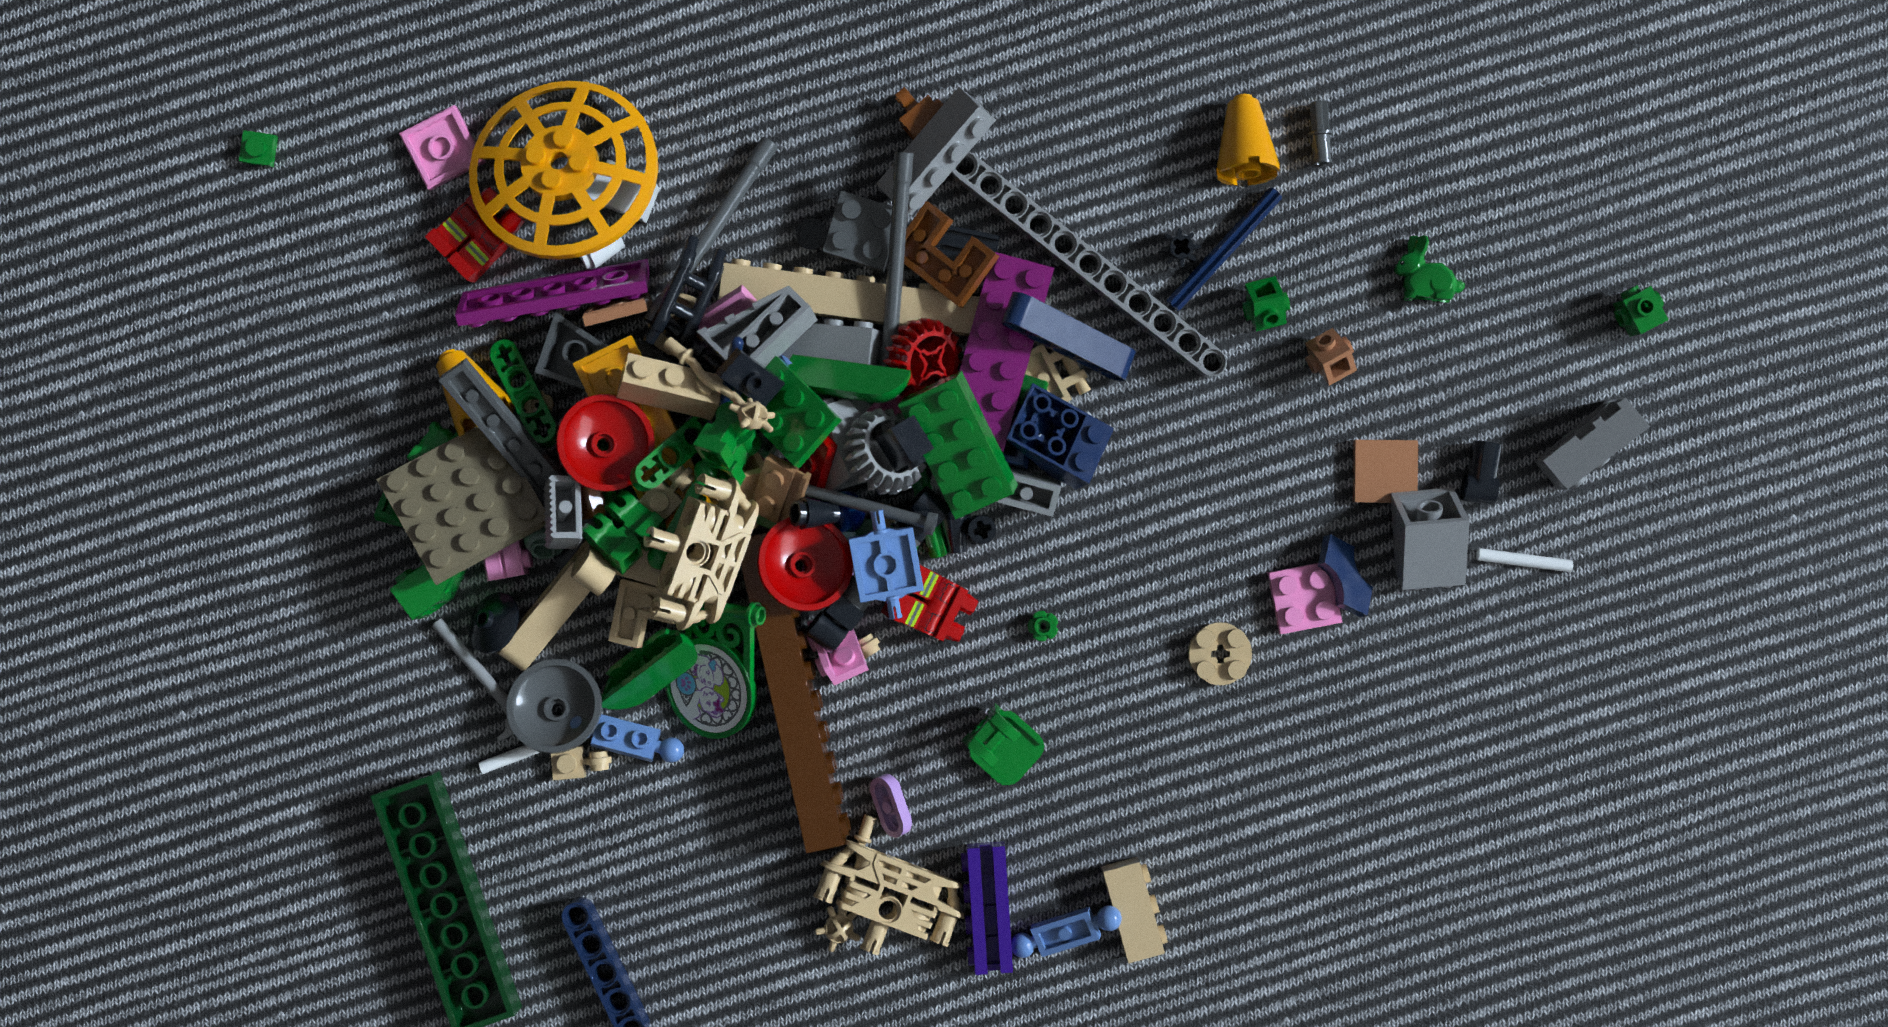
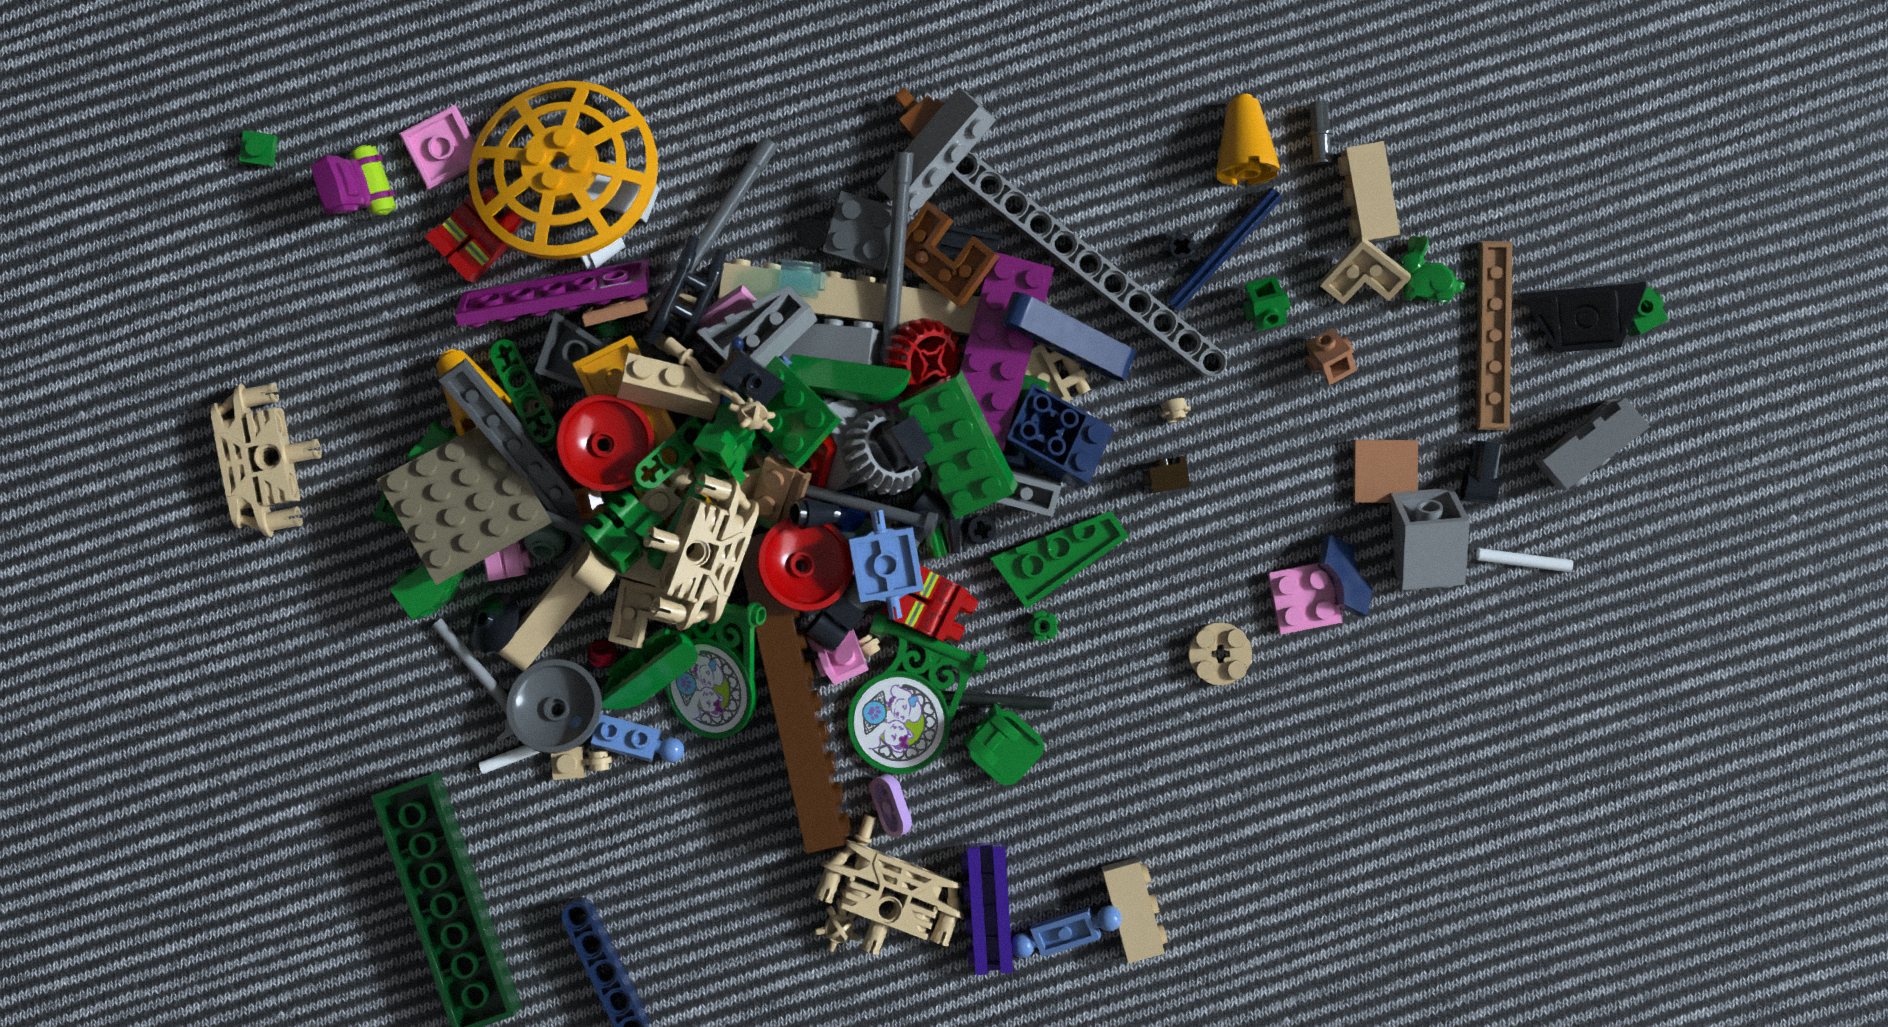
light grey brick [543,475,582,549] -> none
none -> tan piece [211,383,322,537]
none -> magenta piece [311,145,397,216]
none -> dark red plate [587,639,618,668]
none -> green plate [593,319,624,339]
none -> clear light blue brick [778,259,827,298]
none -> piece [848,610,988,774]
none -> pearl dark grey bar [941,690,1052,710]
none -> green wing [990,511,1129,609]
none -> dark brown brick [1141,456,1191,493]
none -> tan plate [1160,398,1191,423]
none -> tan plate [1320,236,1411,304]
none -> tan brick [1338,141,1400,243]
none -> medium nougat tile [1476,241,1512,430]
none -> black wing [1520,280,1648,353]

